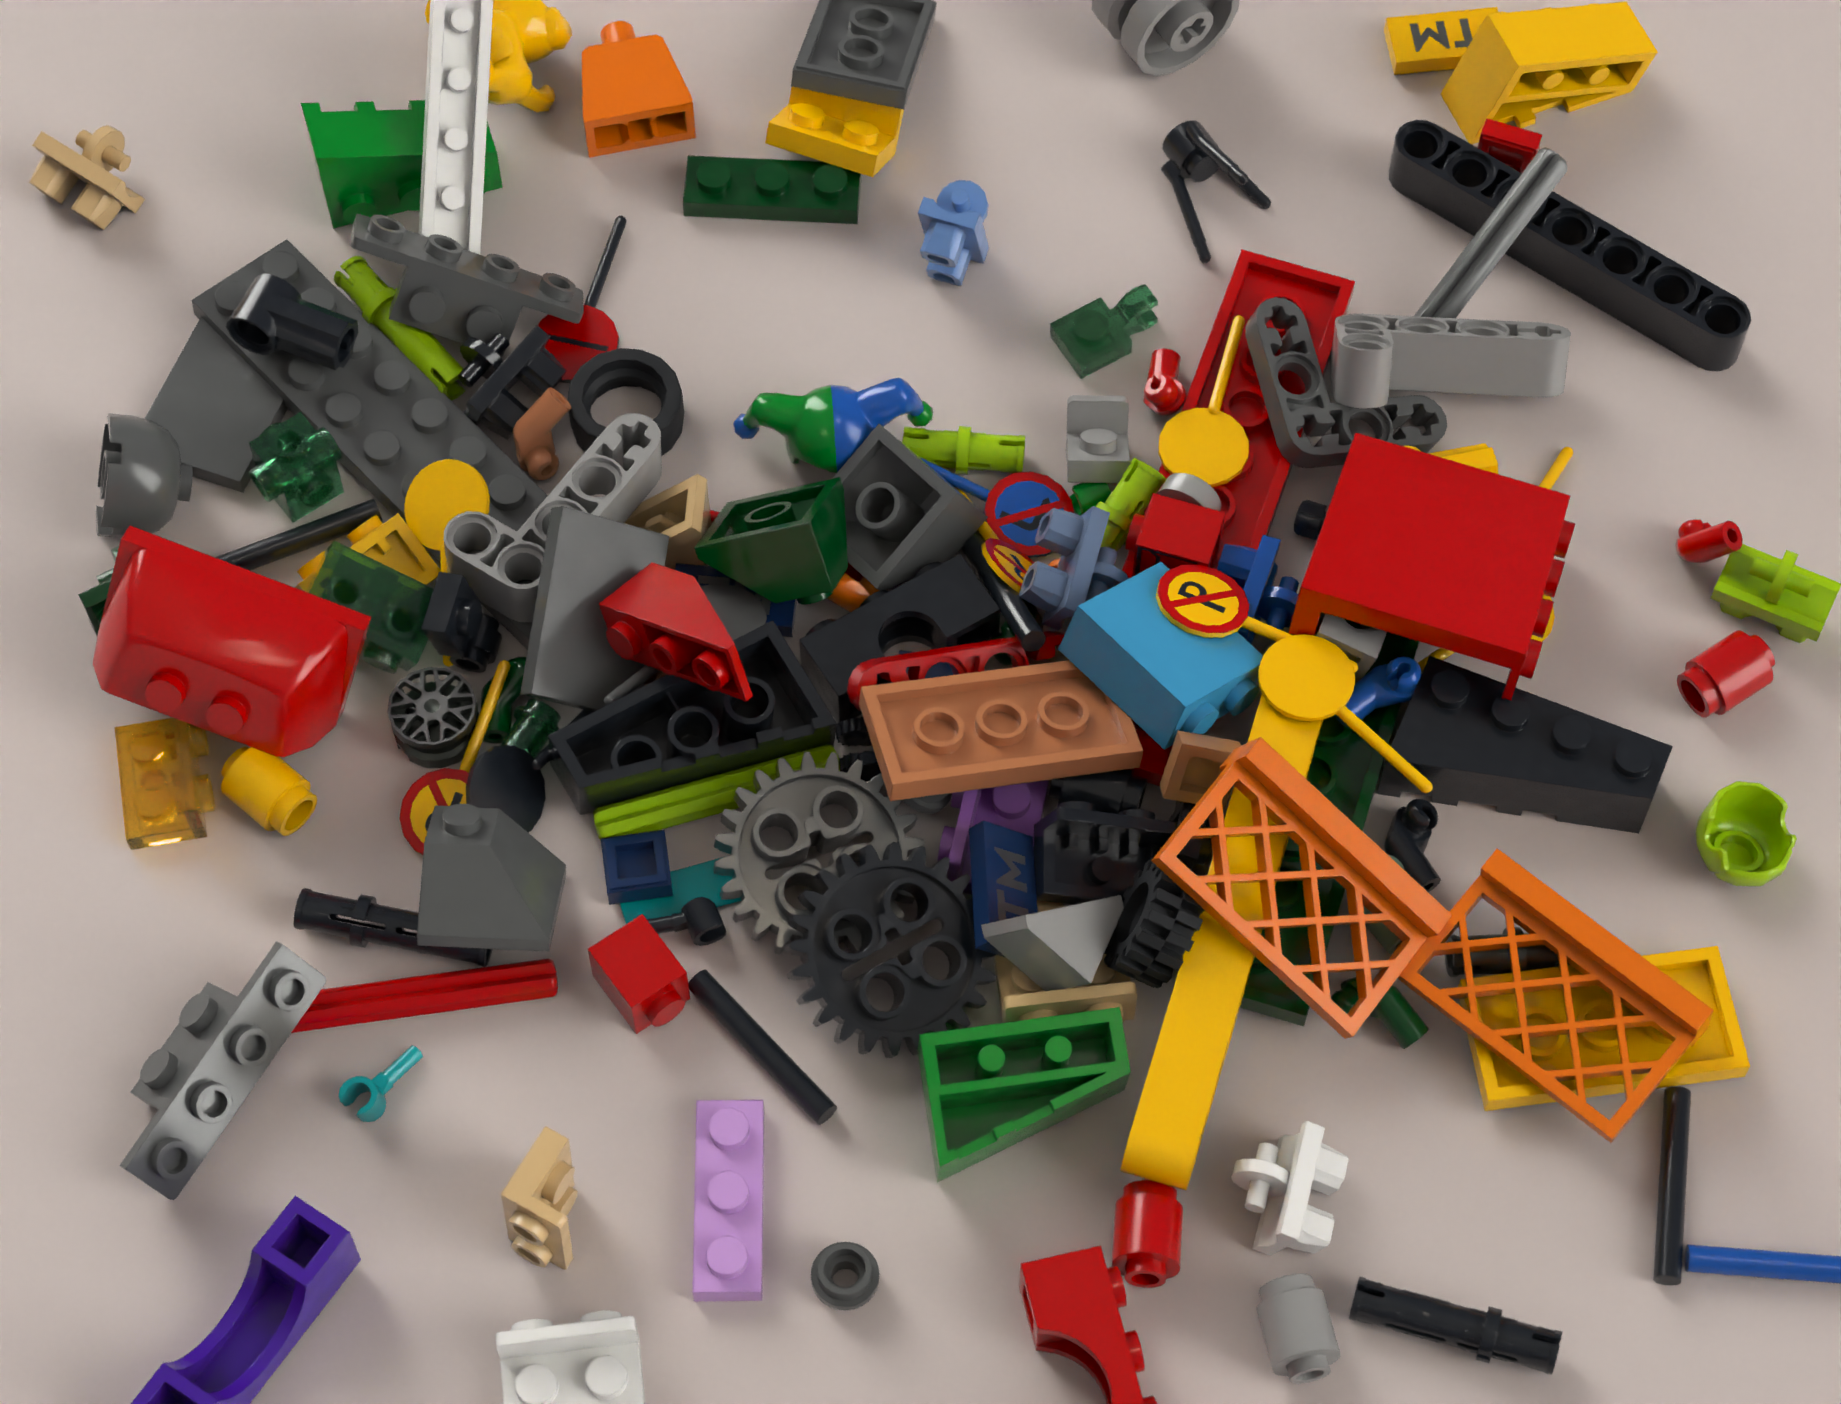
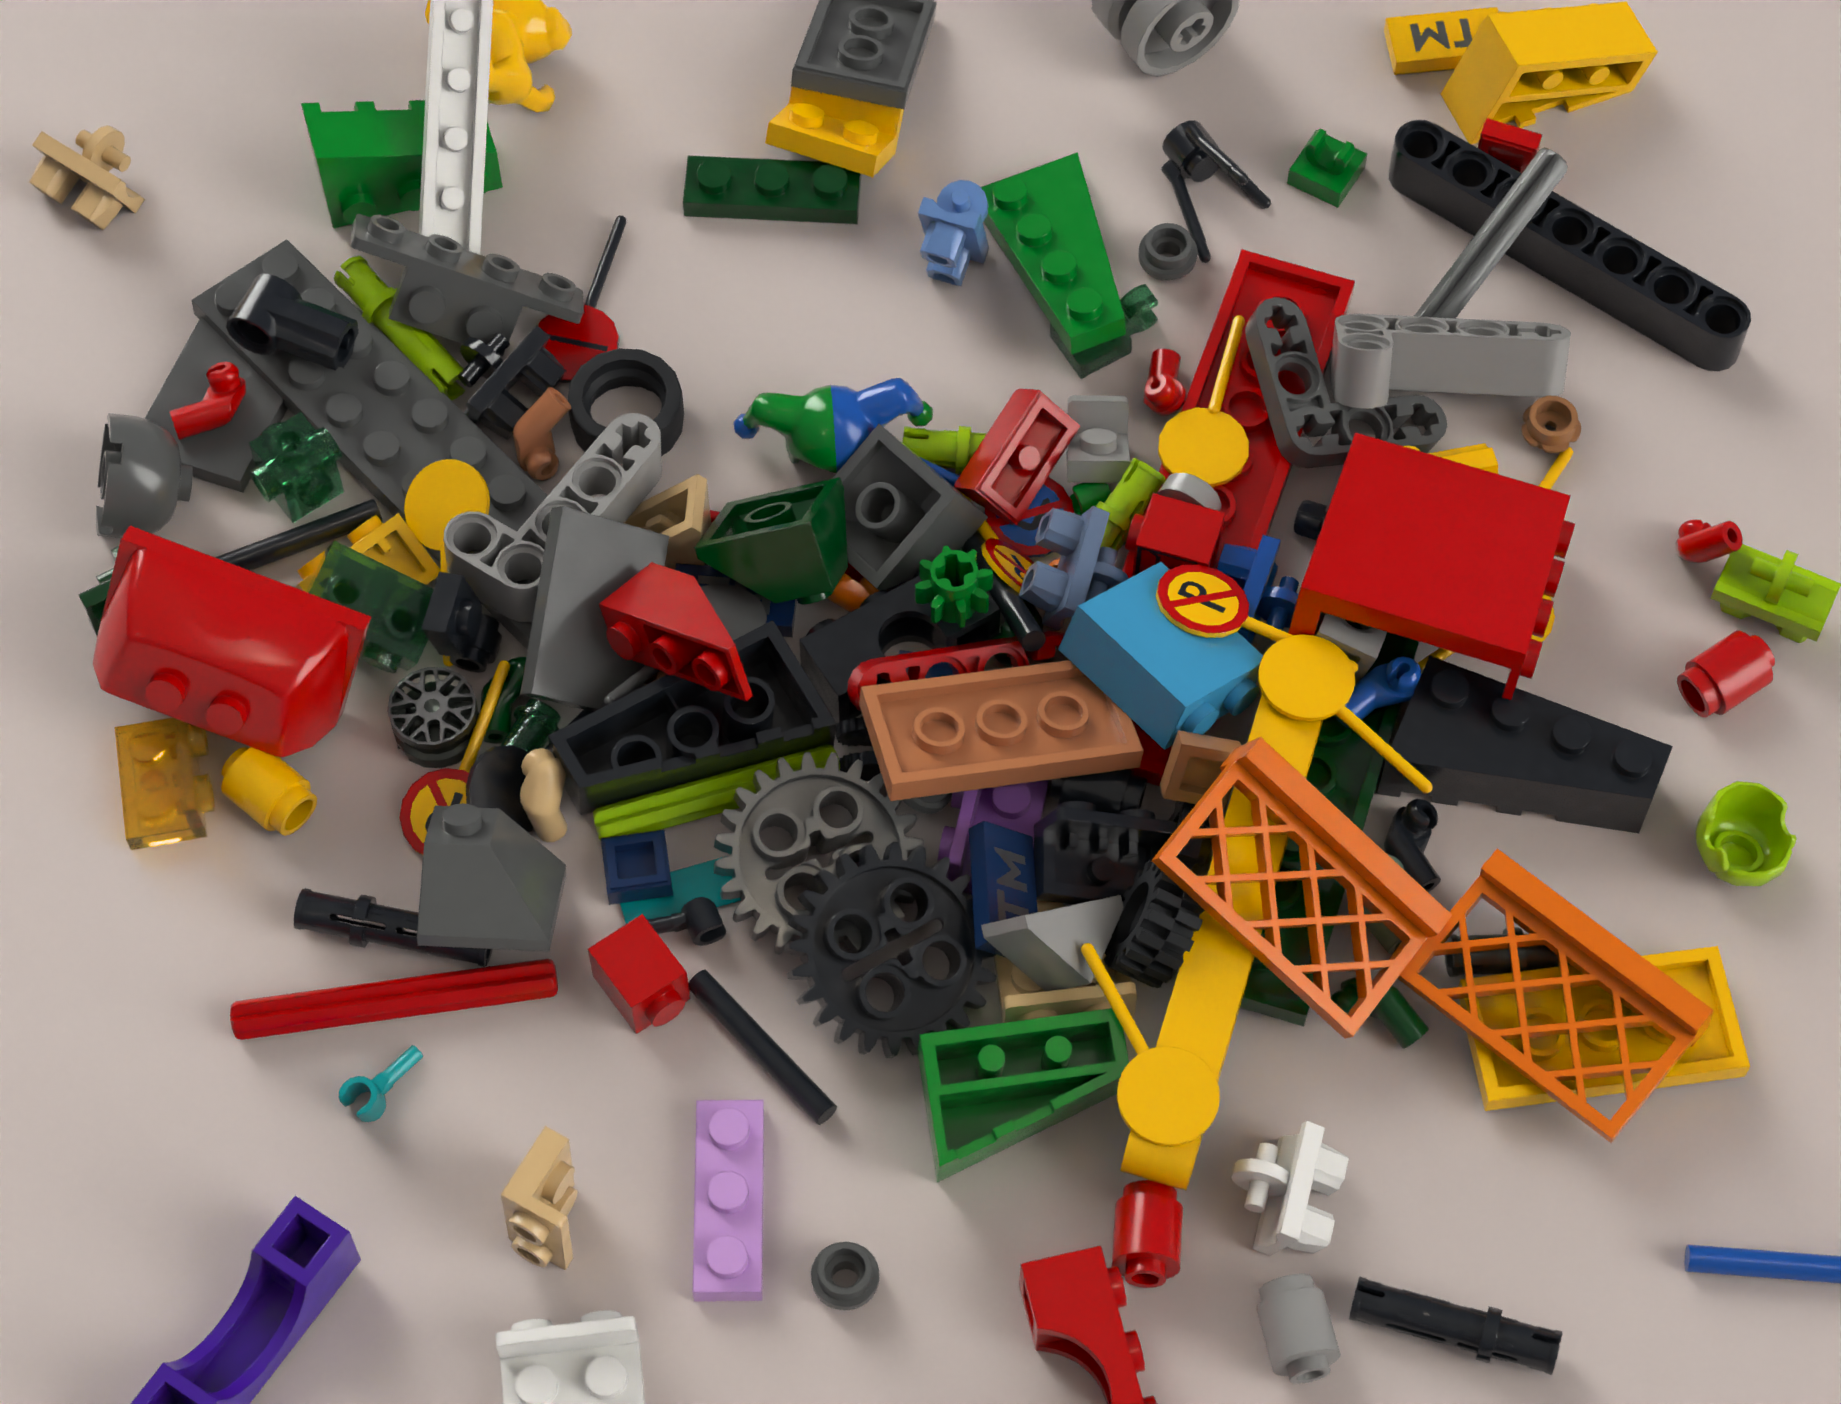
dark grey bracket [119,941,326,1200] -> none
orange torso [582,21,696,158] -> none
black bar [1653,1086,1691,1286] -> none
none -> red arm [169,362,246,440]
none -> tan arm [520,748,567,842]
none -> green gear [915,545,993,628]
none -> red slope [954,389,1080,525]
none -> green wing [981,152,1126,355]
none -> yellow piece [1081,943,1220,1146]
none -> dark grey plate [1138,223,1197,280]
none -> green tile [1287,128,1367,208]
none -> medium nougat plate [1521,396,1581,453]

